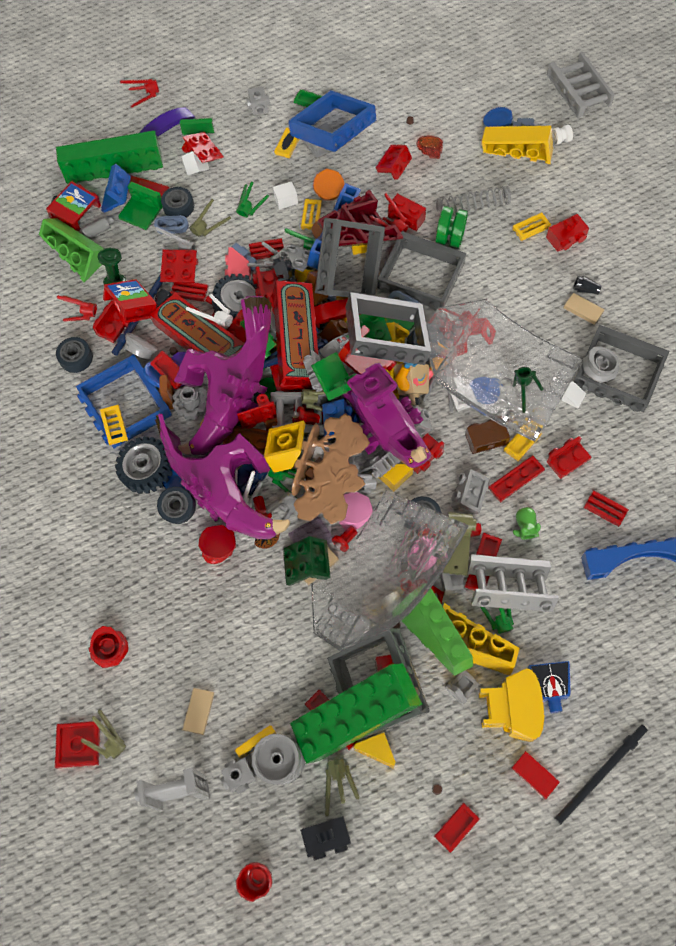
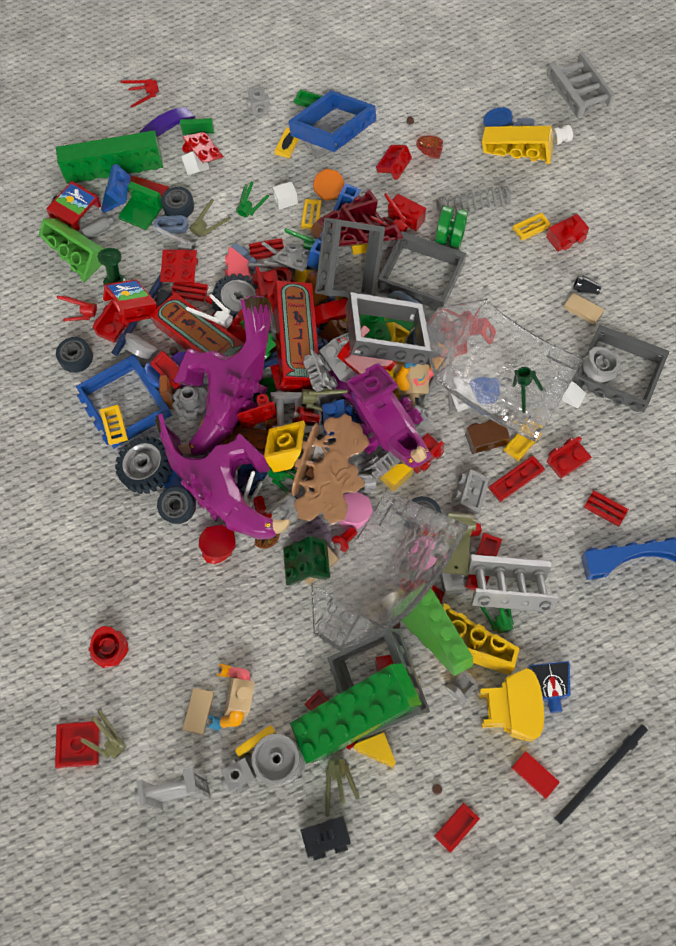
red hair [236,862,273,902] -> none
black hinge [273,256,297,282] -> none
green bracket [311,352,356,400] -> none
bright green animal [513,507,541,540] -> none
none -> torso [206,664,255,731]

